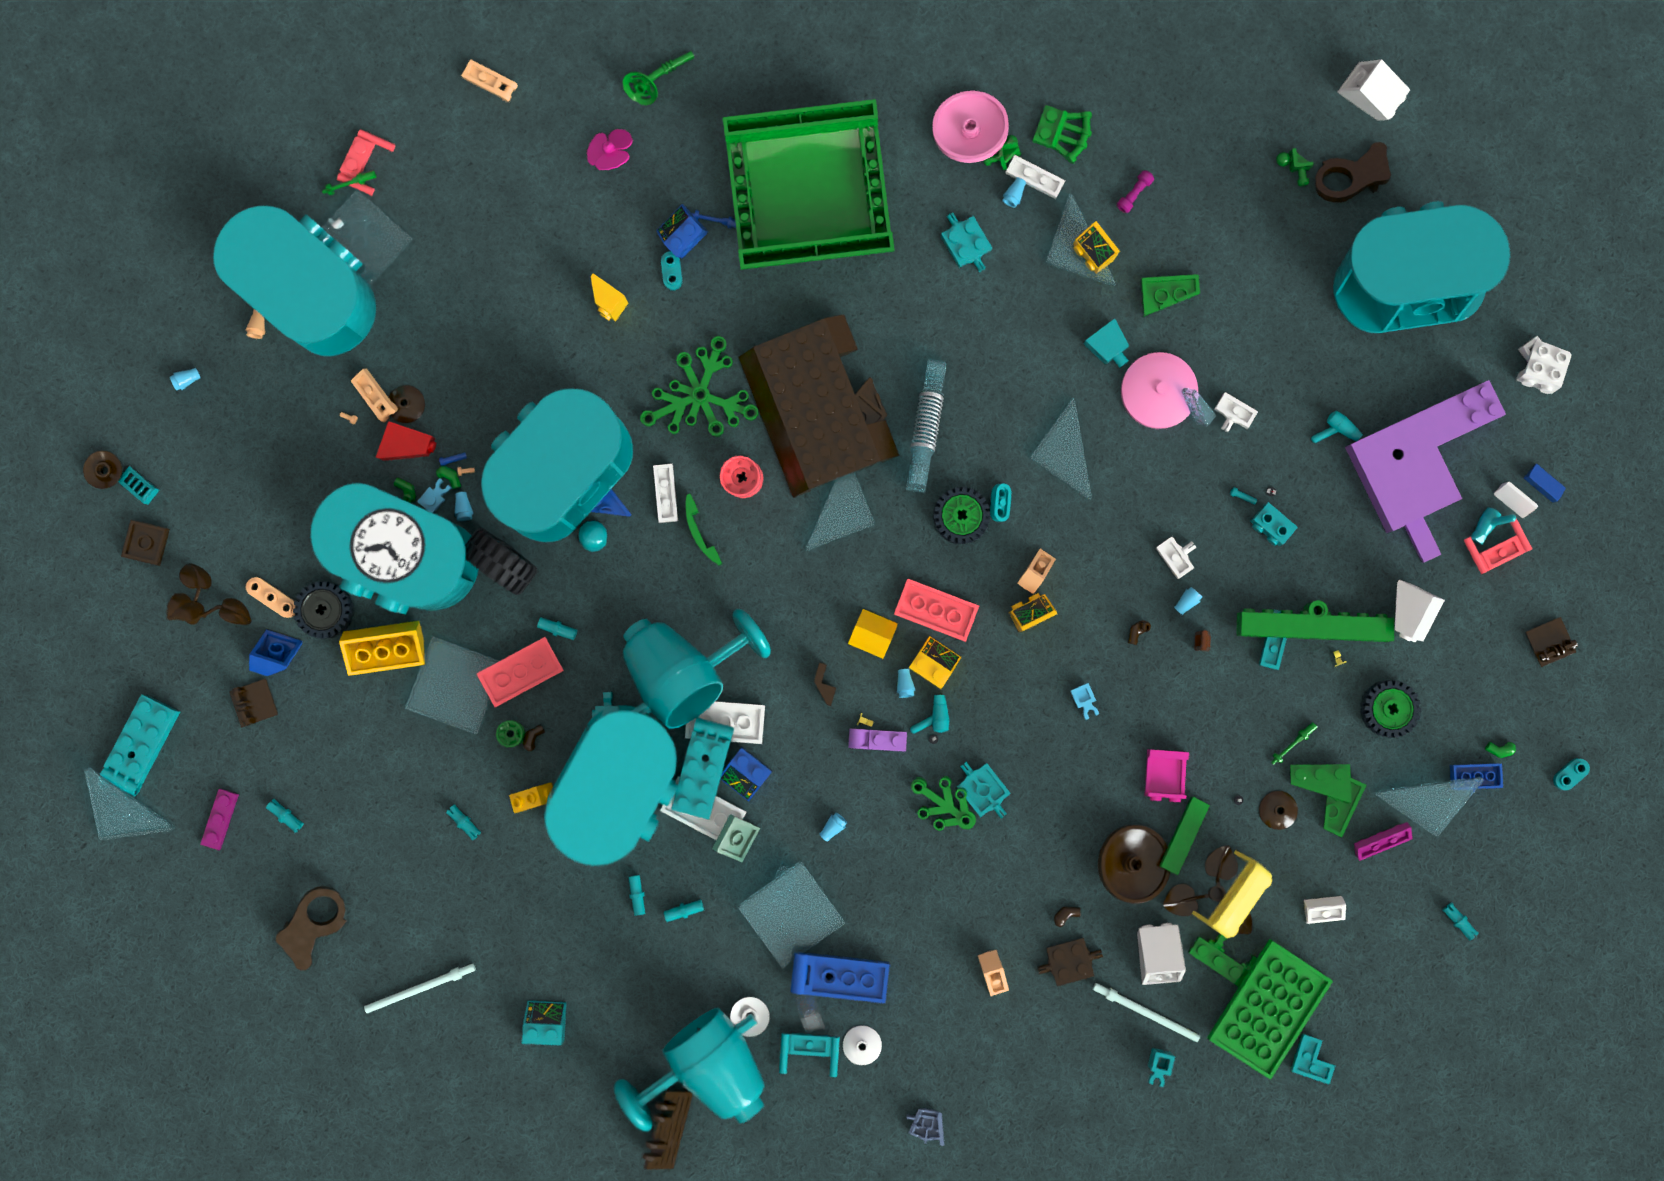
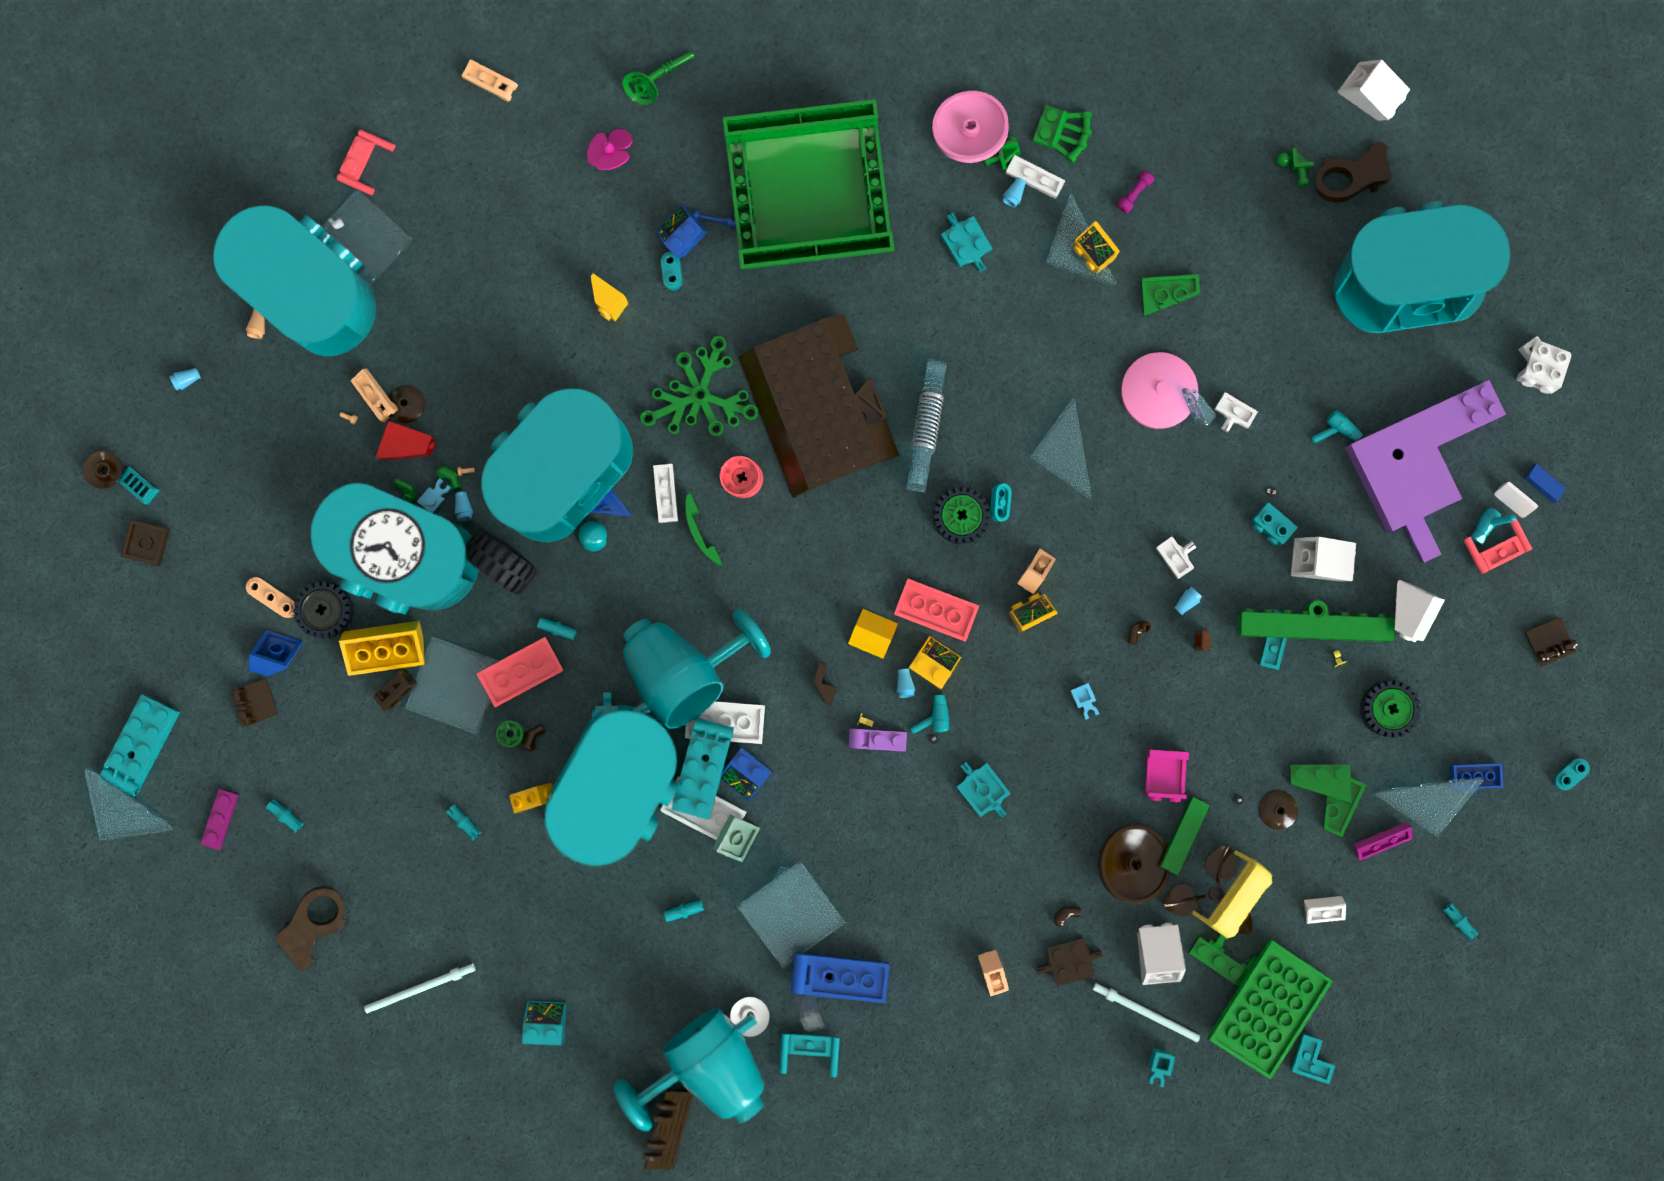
dark brown plant [166,564,251,625] -> none
green piece [322,170,376,195] -> none
blue piece [439,452,467,466] -> none
teal pin [629,875,645,916] -> none
clear light blue tile [806,472,875,551] -> none
medium azure cone [820,812,847,842] -> none
white dish [843,1026,882,1065] -> none
sand blue piece [906,1108,944,1146] -> none
green plant [911,776,976,831] -> none
teal torso [1083,319,1129,368] -> none
teal piece [1230,487,1257,505] -> none
green piece [1271,722,1318,765] -> none
green arm [1485,742,1516,758] -> none
none -> dark brown hinge [373,668,418,711]
none -> white slope [1291,537,1356,581]

